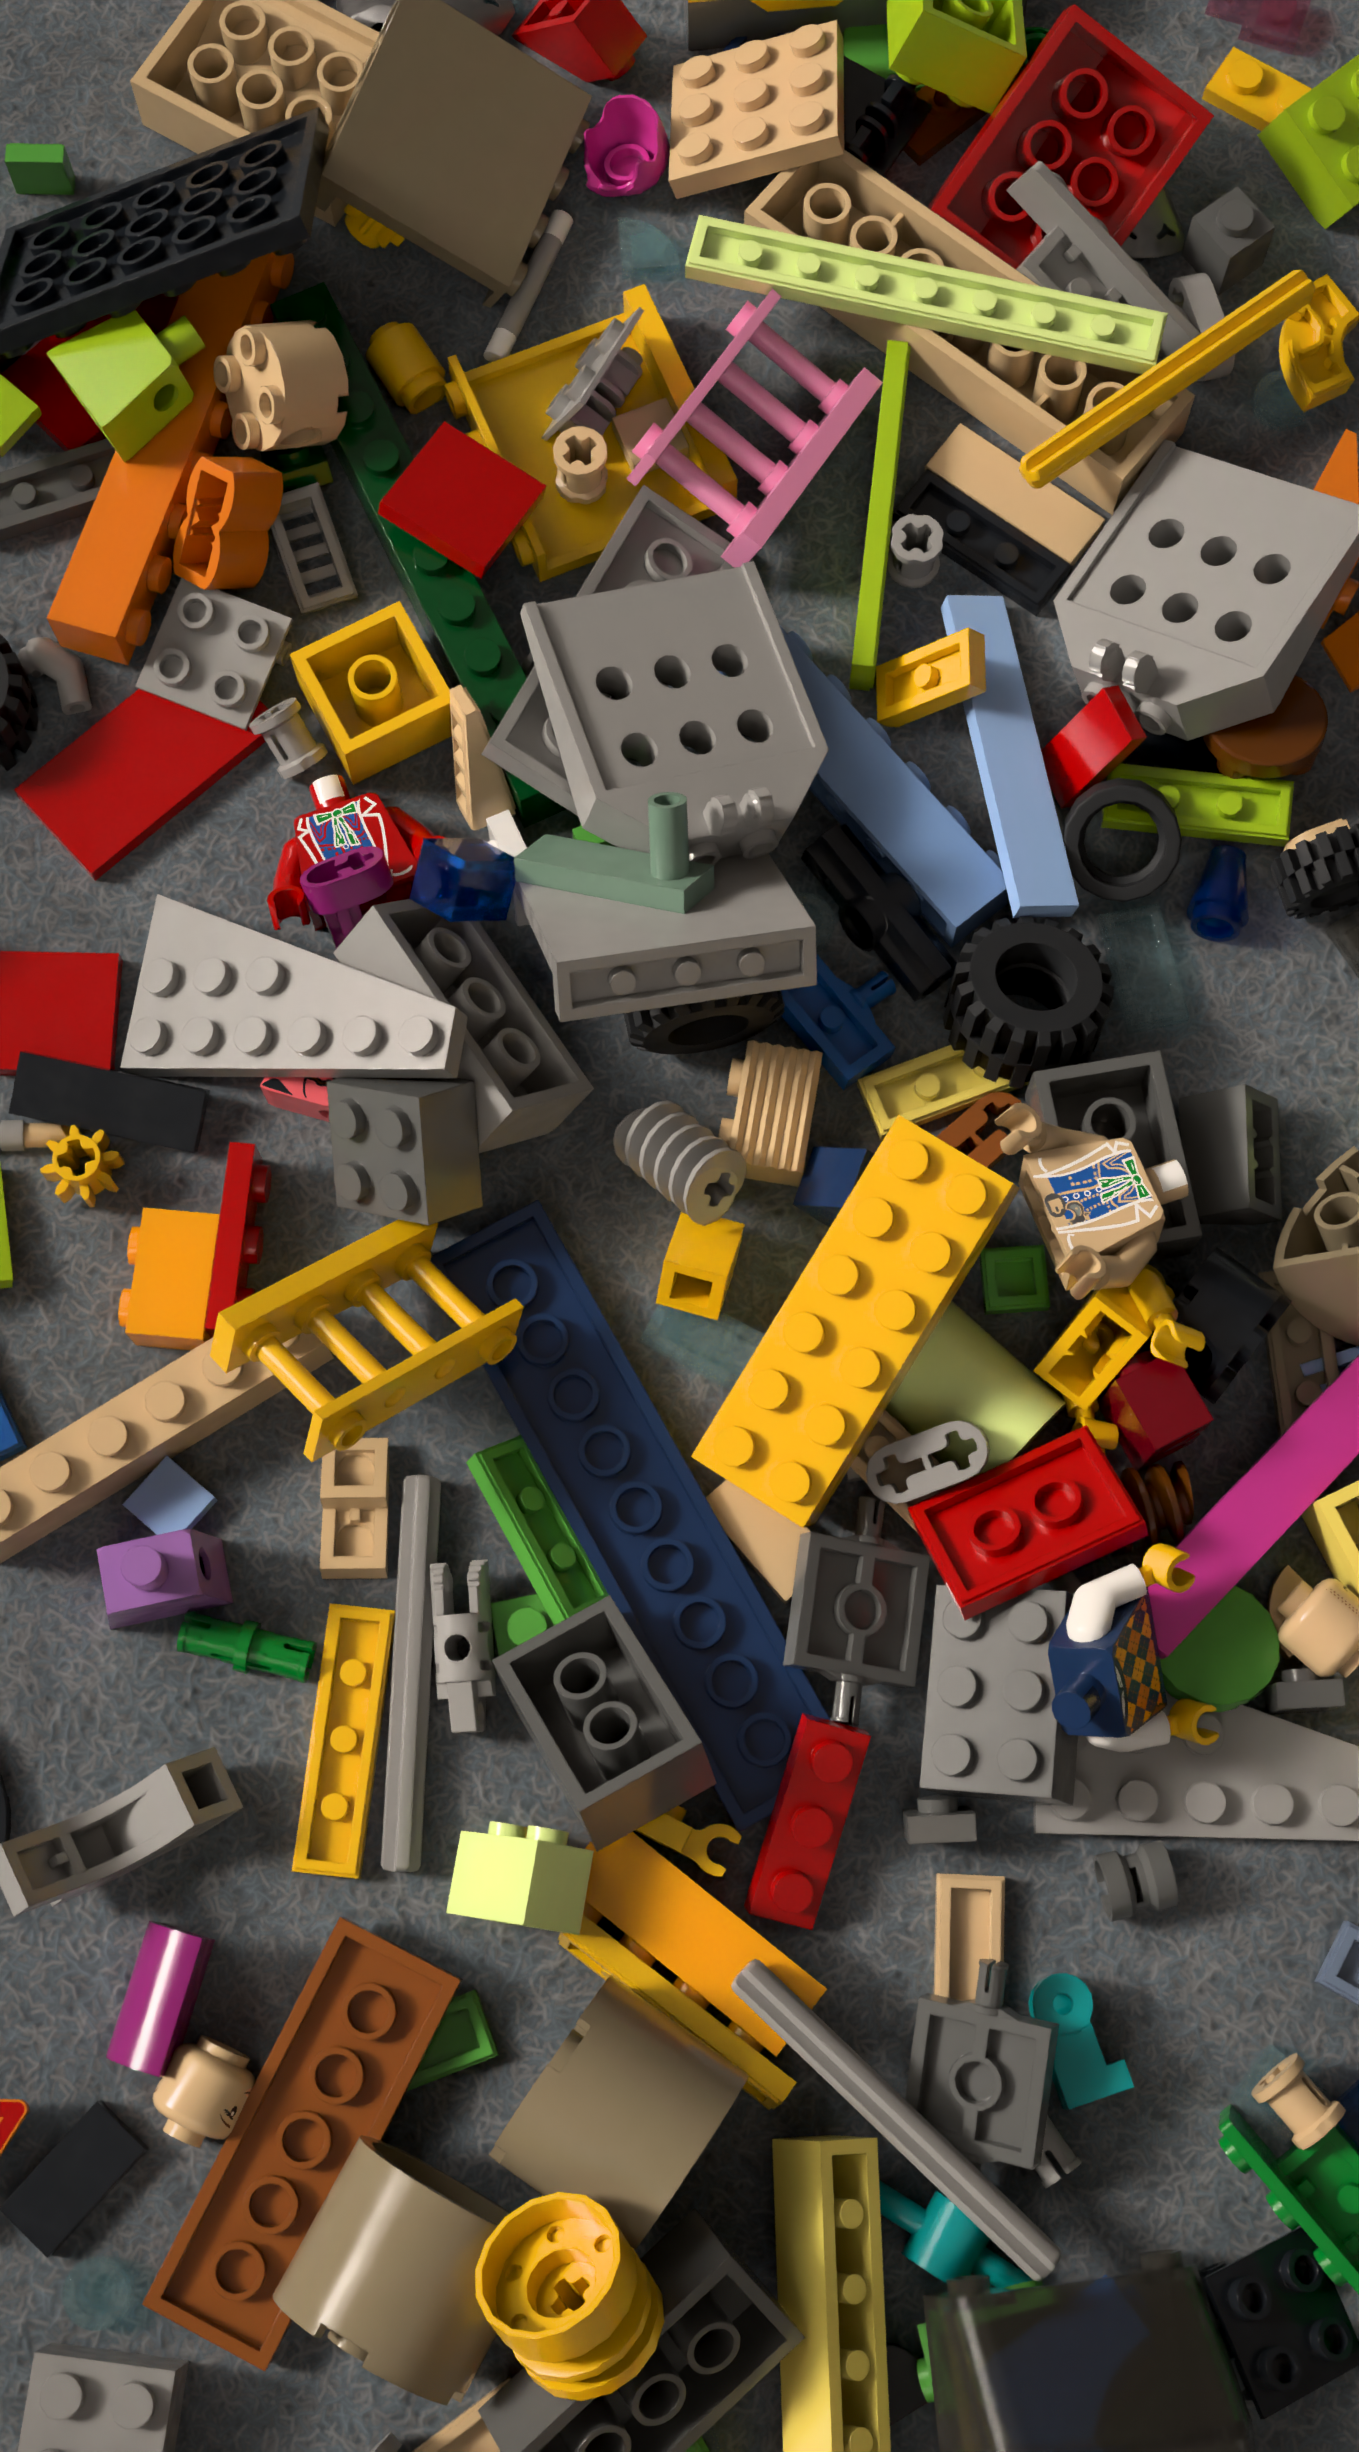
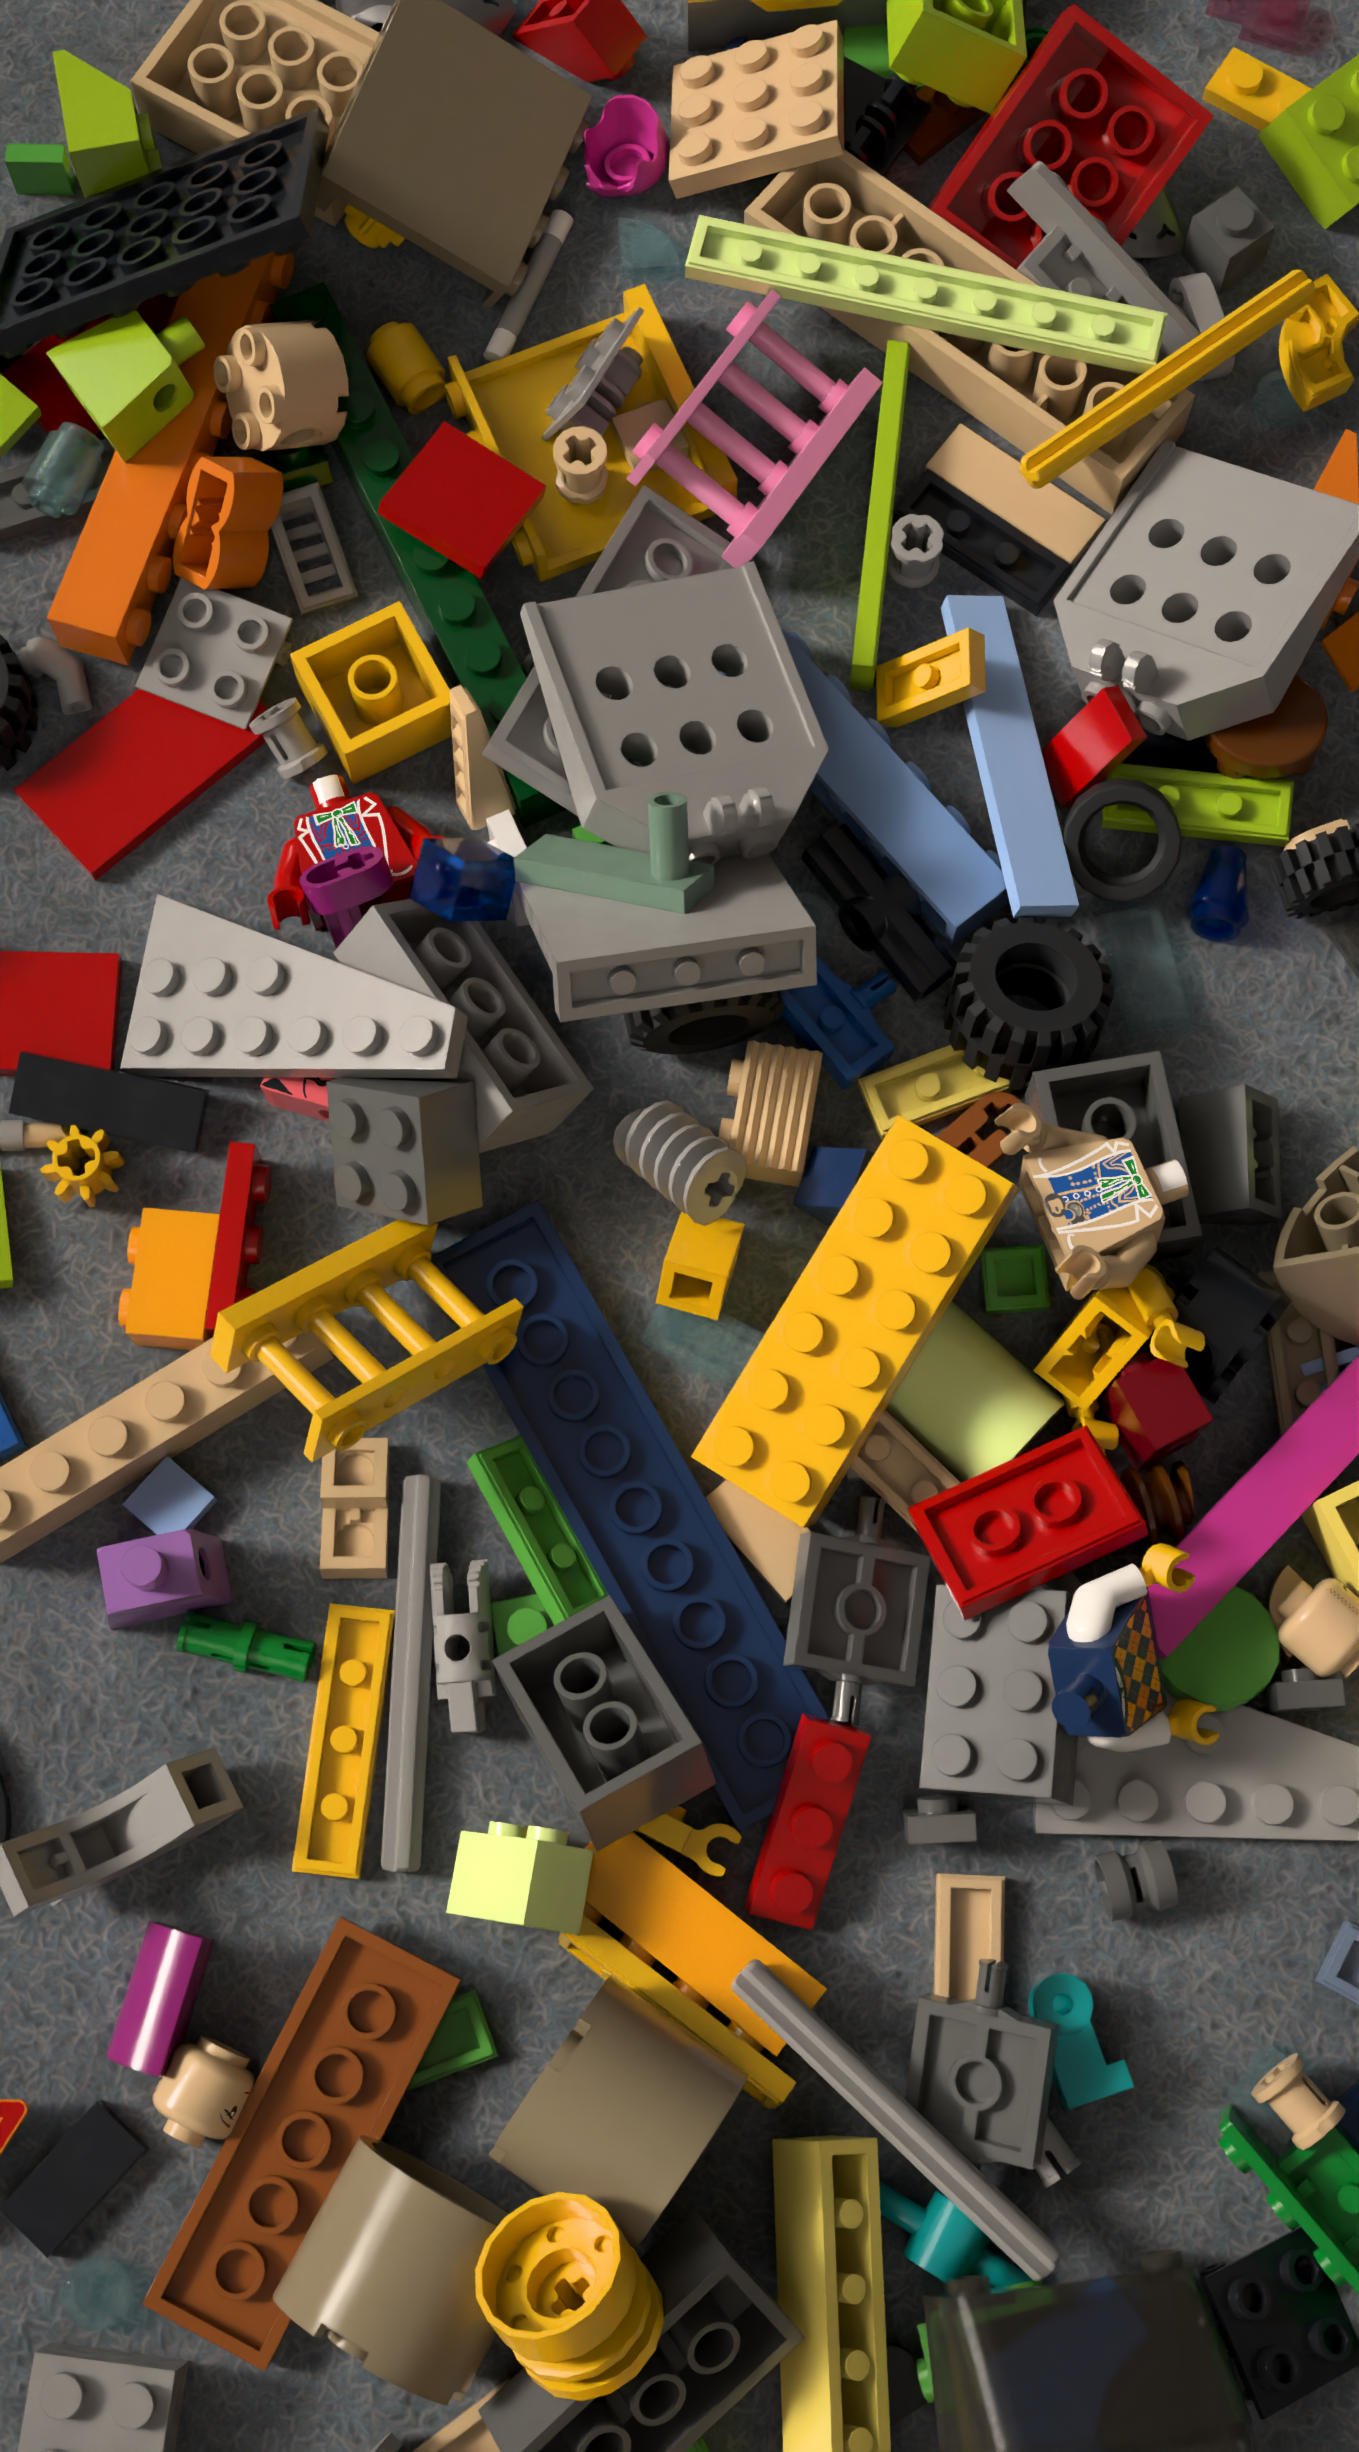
light grey beam [866,1420,990,1504] -> none
none -> clear light blue brick [22,422,104,518]
none -> lime slope [52,50,164,198]

